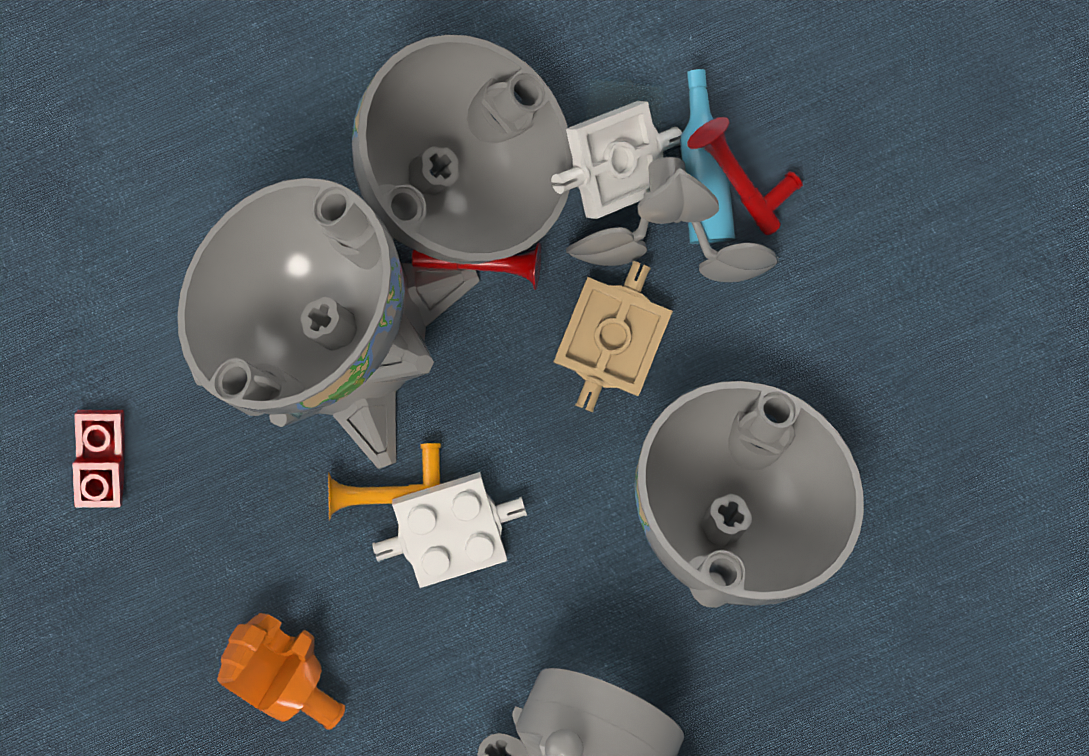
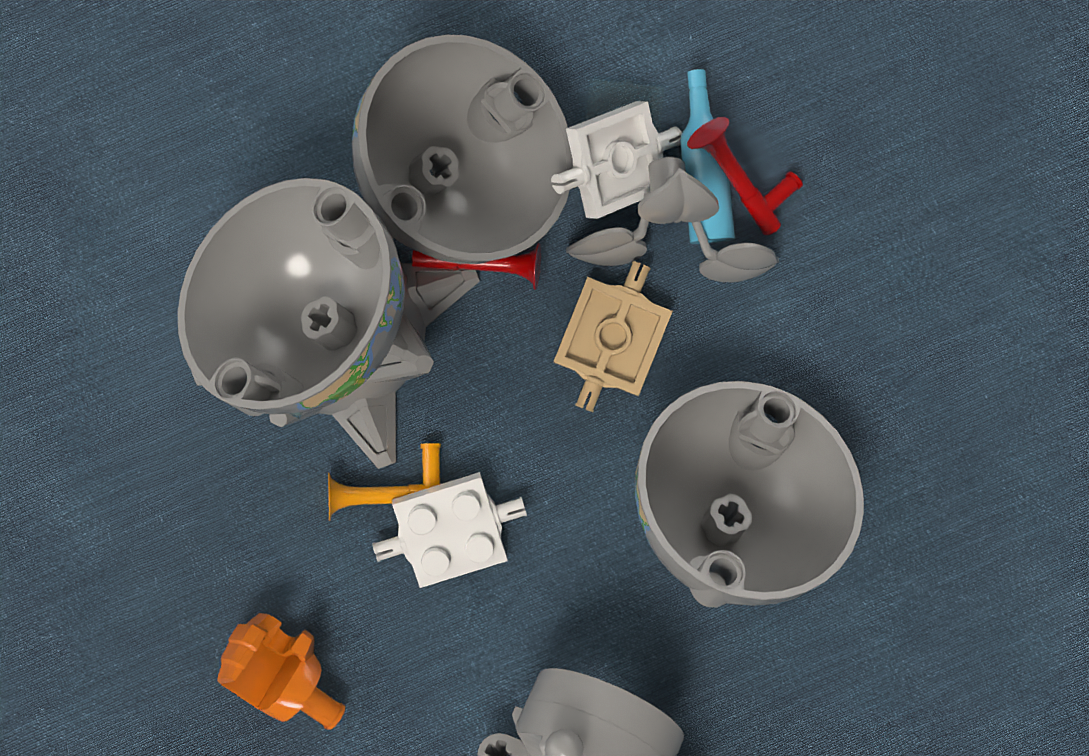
slope [73,410,125,507] -> none

